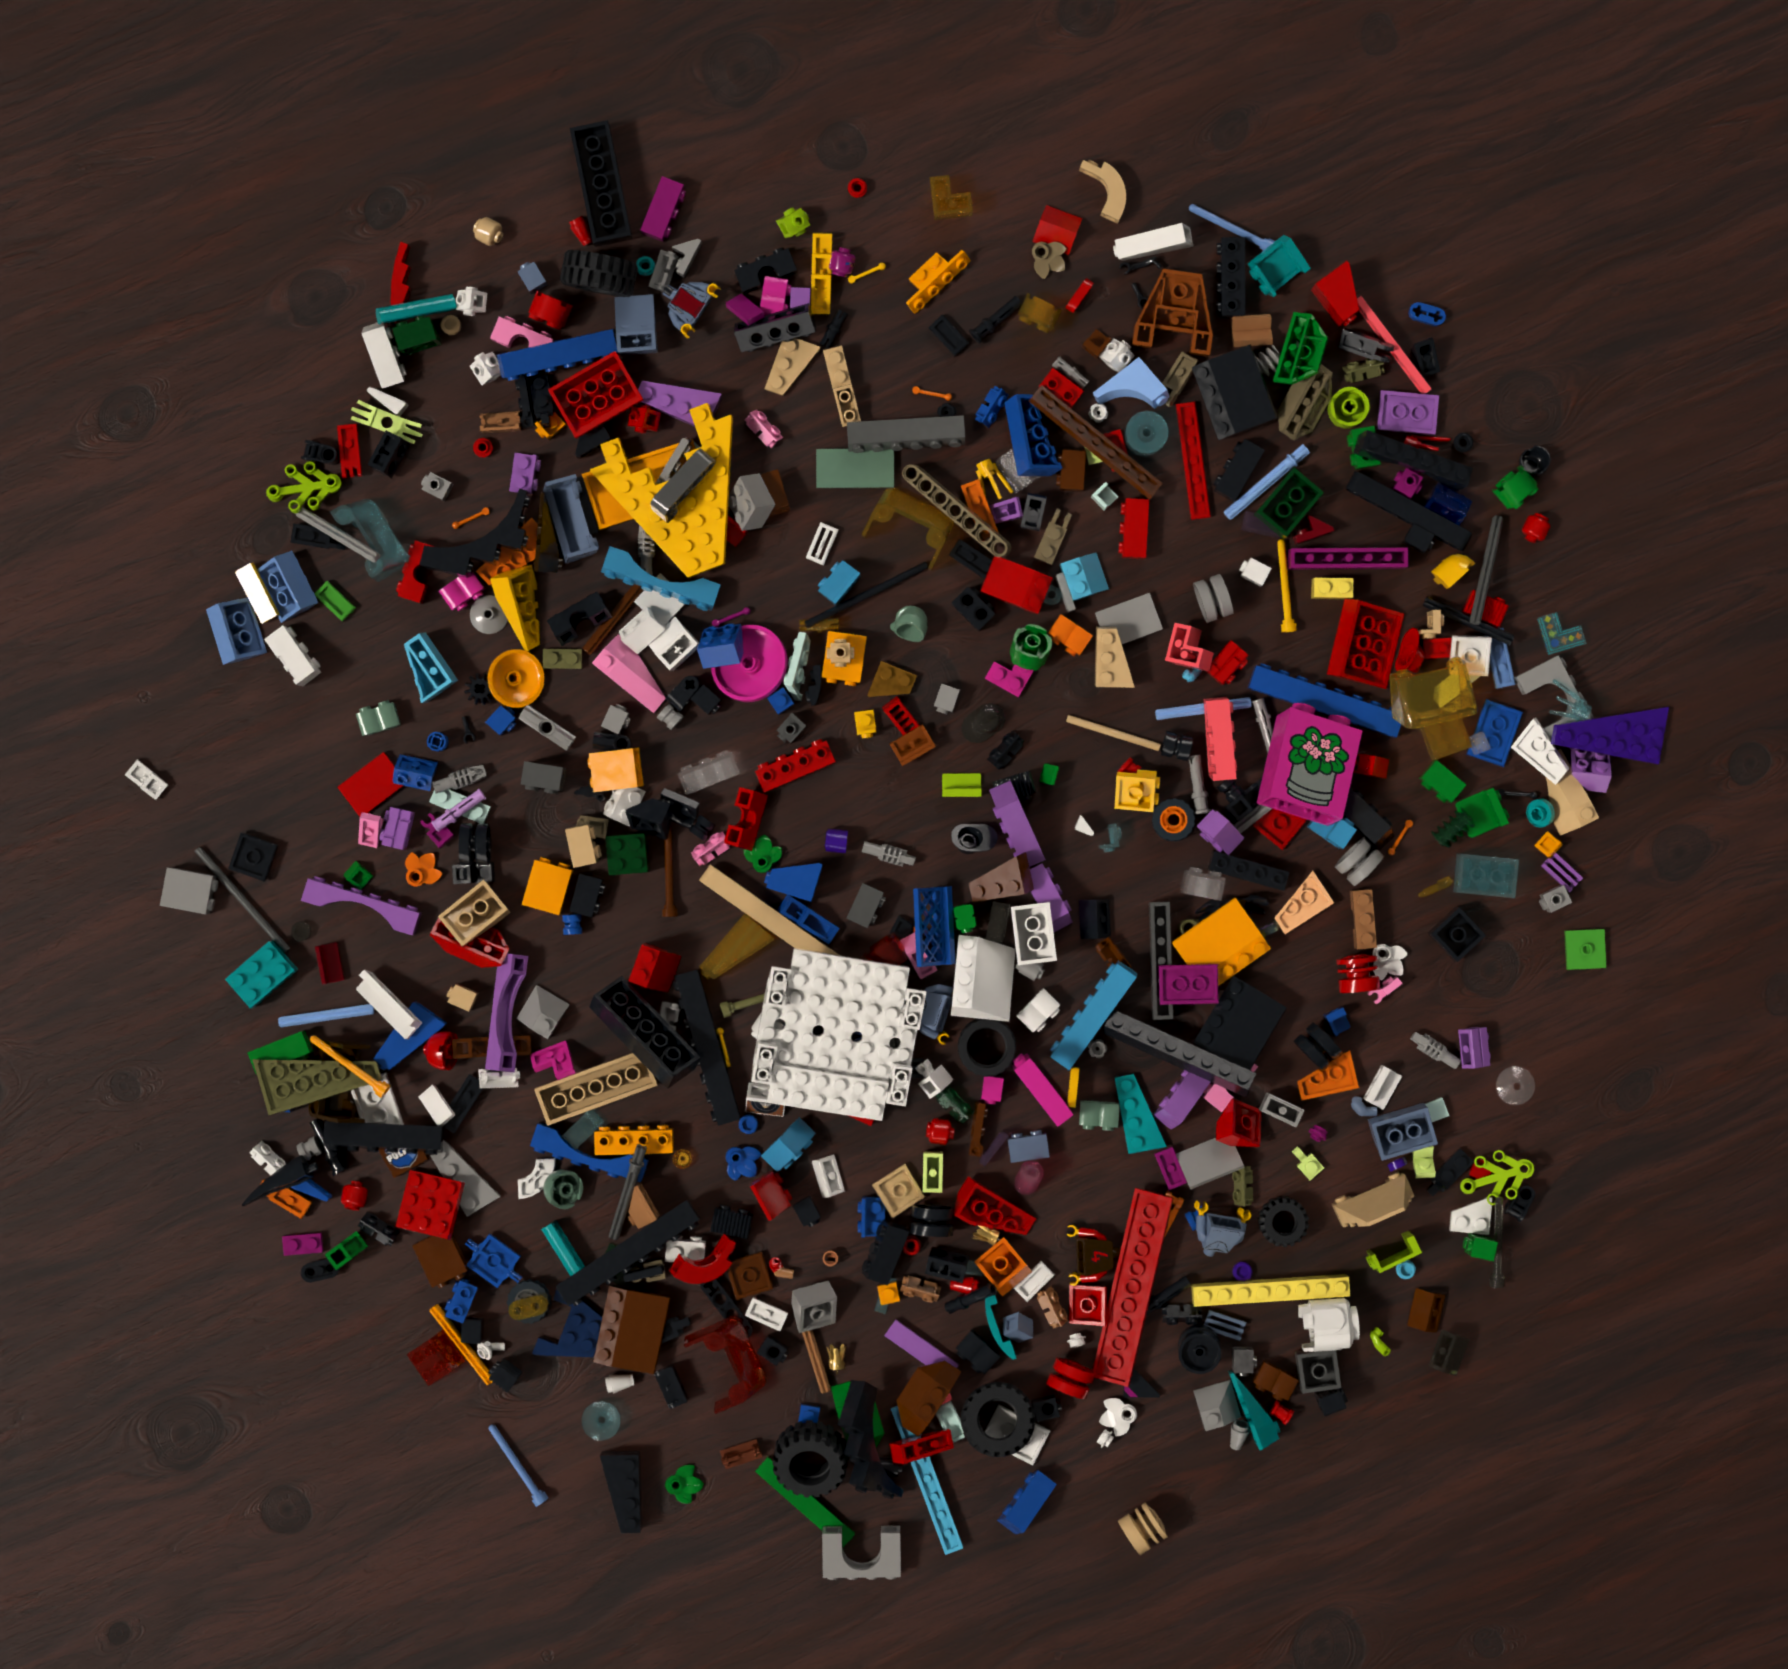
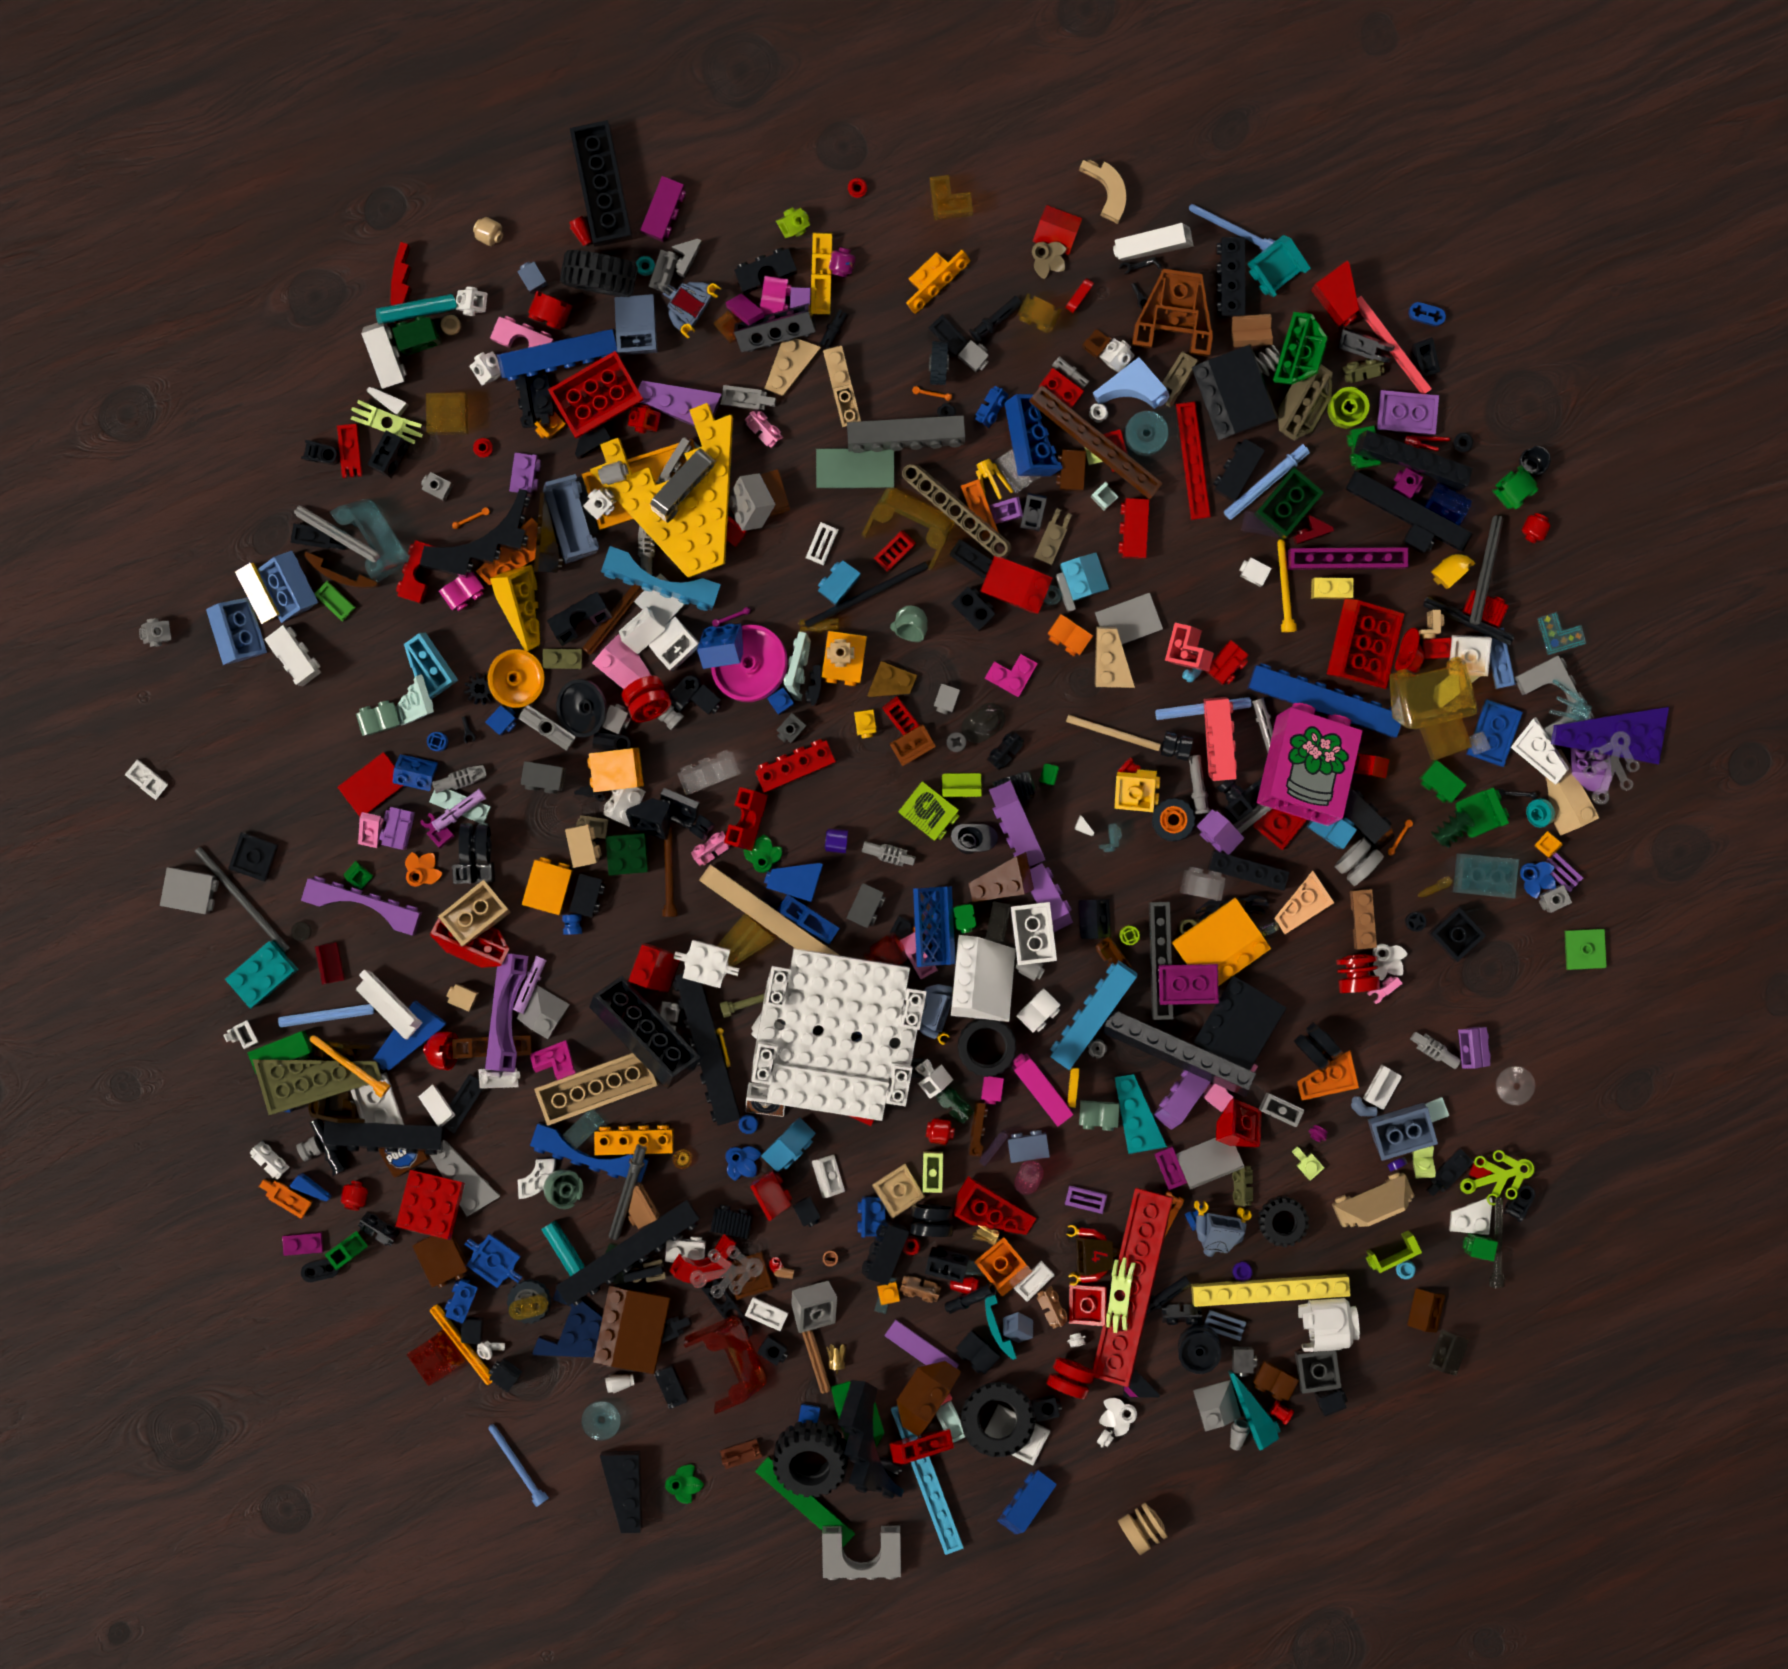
black piece [242,1155,318,1206] -> none
lime plant [266,461,342,513] -> none
light grey dish [470,595,508,634] -> none
medium nougat hinge [480,411,522,434] -> none
yellow hinge [848,263,886,284] -> none
green brick [1010,624,1052,671] -> none
light grey wheel [1193,574,1234,623] -> none
blue panel [1323,1007,1351,1037] -> none
lime arm [1370,1327,1391,1356] -> none
none -> light grey brick [139,618,171,647]
none -> white piece [223,1020,259,1049]
none -> reddish brown slope [304,552,380,589]
none -> light aqua wing [396,675,434,726]
none -> clear yellow brick [426,392,469,435]
none -> lavender pin [513,956,547,1014]
none -> black dish [556,679,607,737]
none -> white brick [583,487,617,520]
none -> light grey brick [598,461,629,485]
none -> red wheel [621,676,671,722]
none -> white plate [674,940,740,988]
none -> clear plant [690,1246,763,1298]
none -> clear orange panel [714,311,737,344]
none -> light grey hinge [721,385,776,410]
none -> red slope [874,530,916,572]
none -> lime panel [898,782,959,841]
none -> black wheel [929,341,949,385]
none -> flat silver wheel [947,733,966,752]
none -> light grey brick [958,341,989,372]
none -> medium lavender tile [1065,1185,1107,1214]
none -> yellowish green piece [1106,1257,1136,1333]
none -> lime wheel [1119,925,1140,945]
none -> black wheel [1405,912,1427,932]
none -> blue plate [1520,862,1556,898]
none -> clear plant [1583,731,1640,805]

